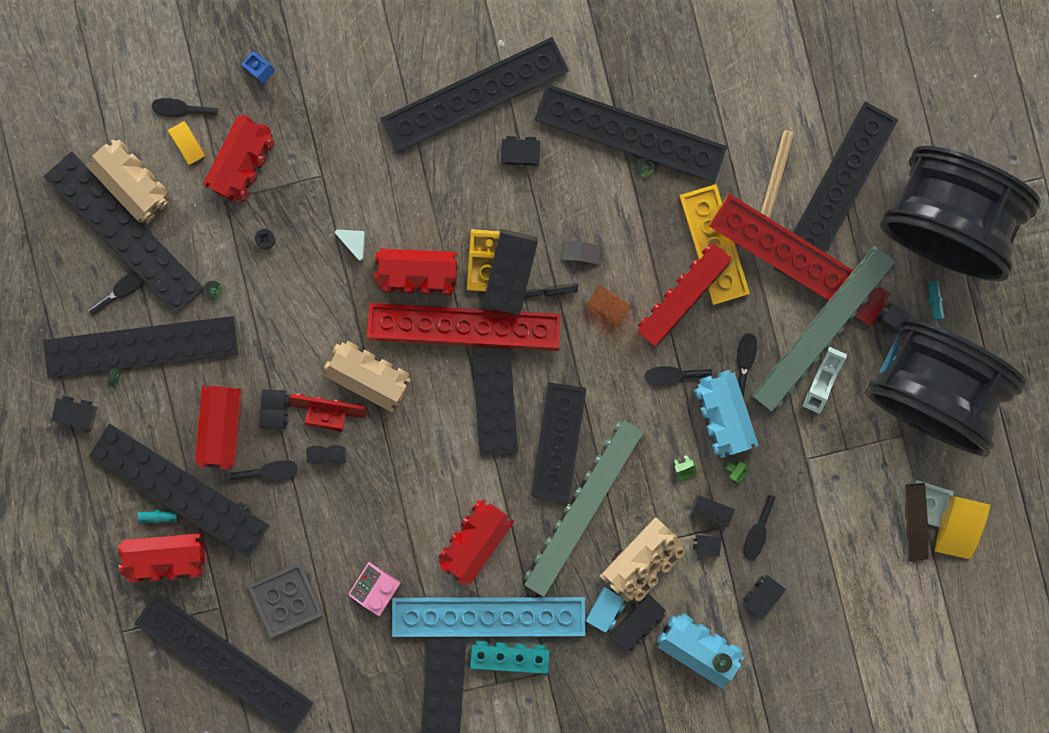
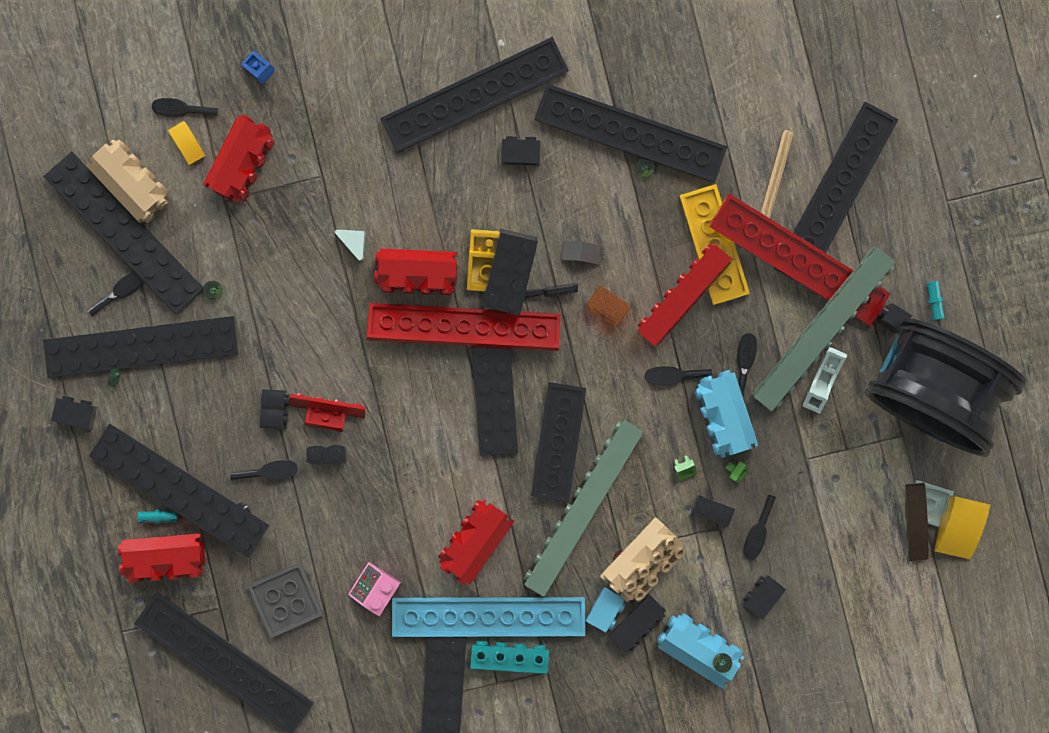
red brick [195,385,243,469] -> none
black wheel [255,229,276,249] -> none
tan brick [323,341,411,413] -> none
black brick [692,534,722,557] -> none
black wheel [880,146,1041,281] -> none

